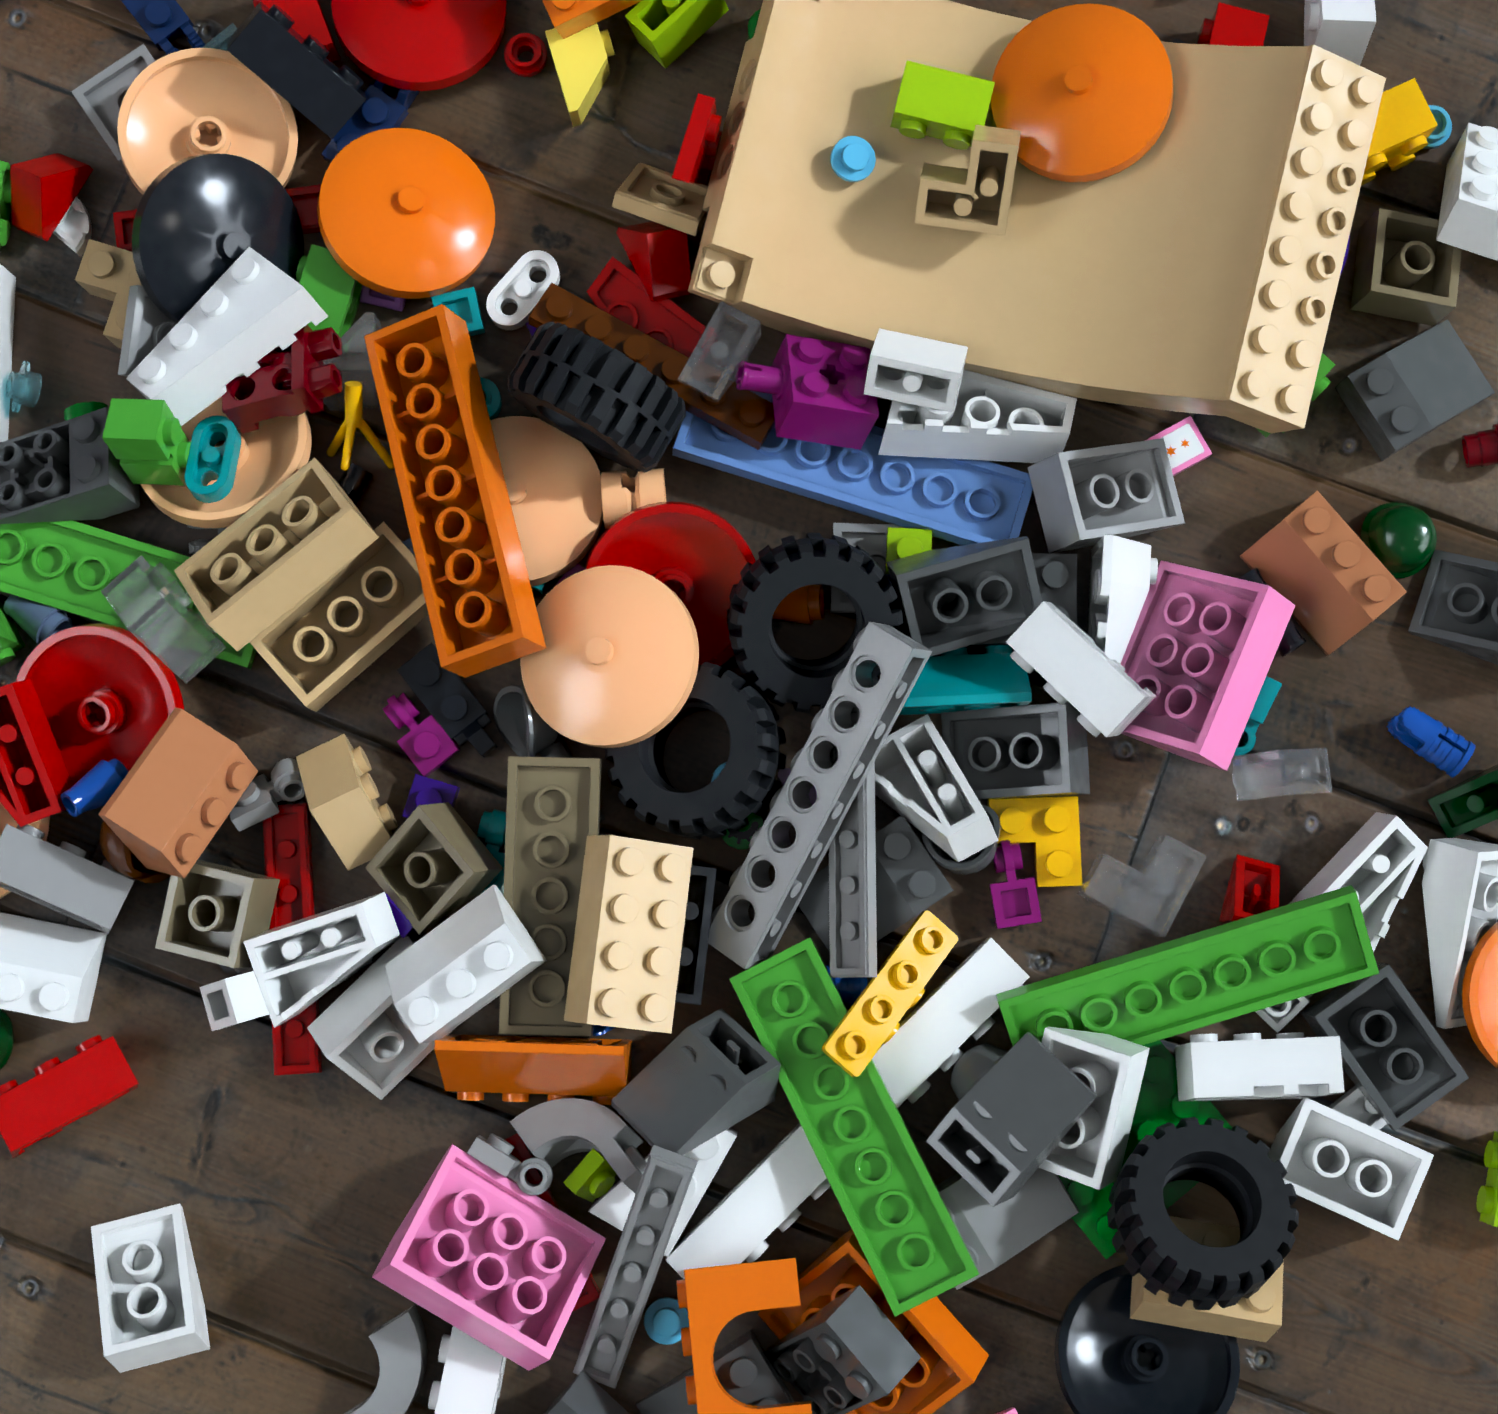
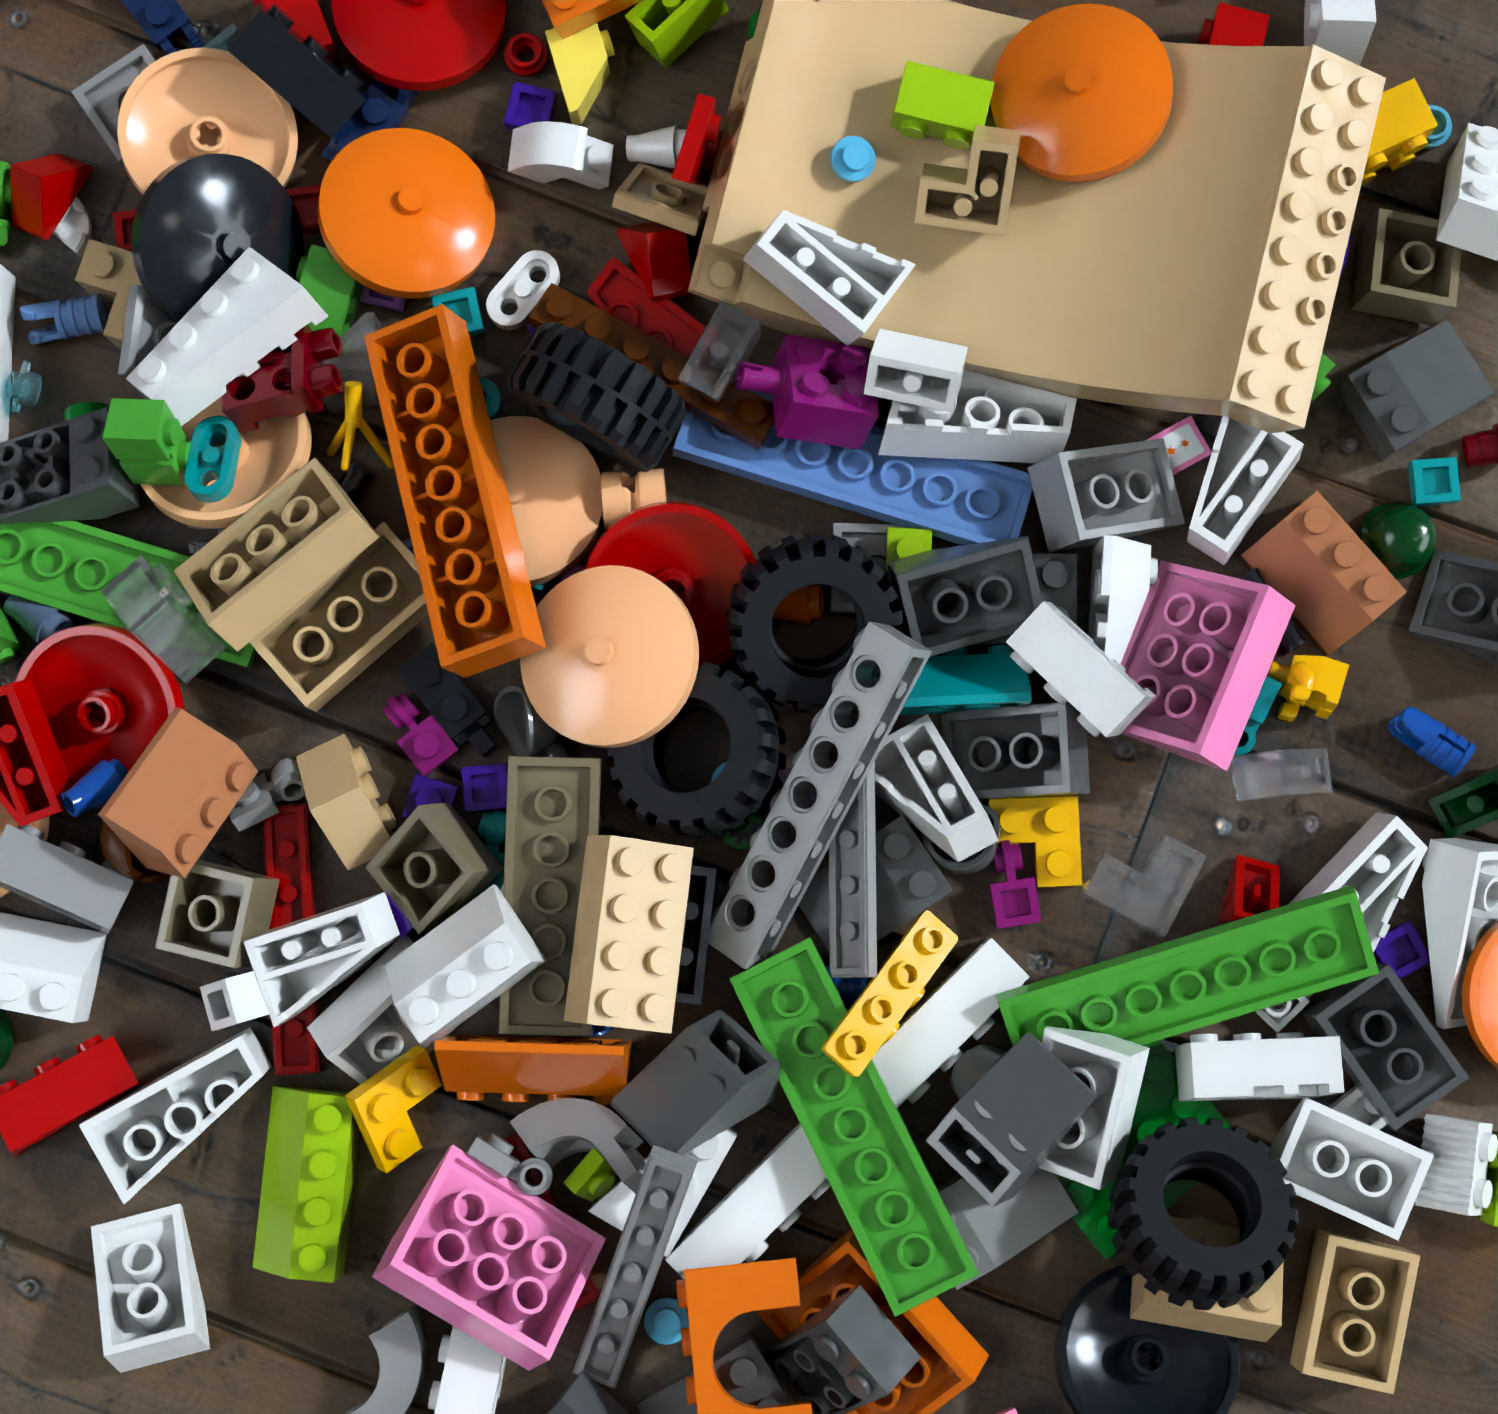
none -> medium blue hinge [19,293,108,345]
none -> white wedge [79,1027,272,1204]
none -> lime slope [253,1085,360,1283]
none -> yellow plate [345,1045,442,1173]
none -> dark purple plate [461,763,508,813]
none -> dark purple plate [504,82,558,130]
none -> white brick [508,121,614,190]
none -> white cone [626,125,687,169]
none -> white wedge [743,210,916,346]
none -> white wedge [1187,416,1304,565]
none -> yellow piece [1267,655,1349,722]
none -> tan brick [1290,1228,1420,1395]
none -> dark purple plate [1373,921,1430,979]
none -> teal plate [1408,457,1461,507]
none -> white brick [1415,1114,1498,1216]

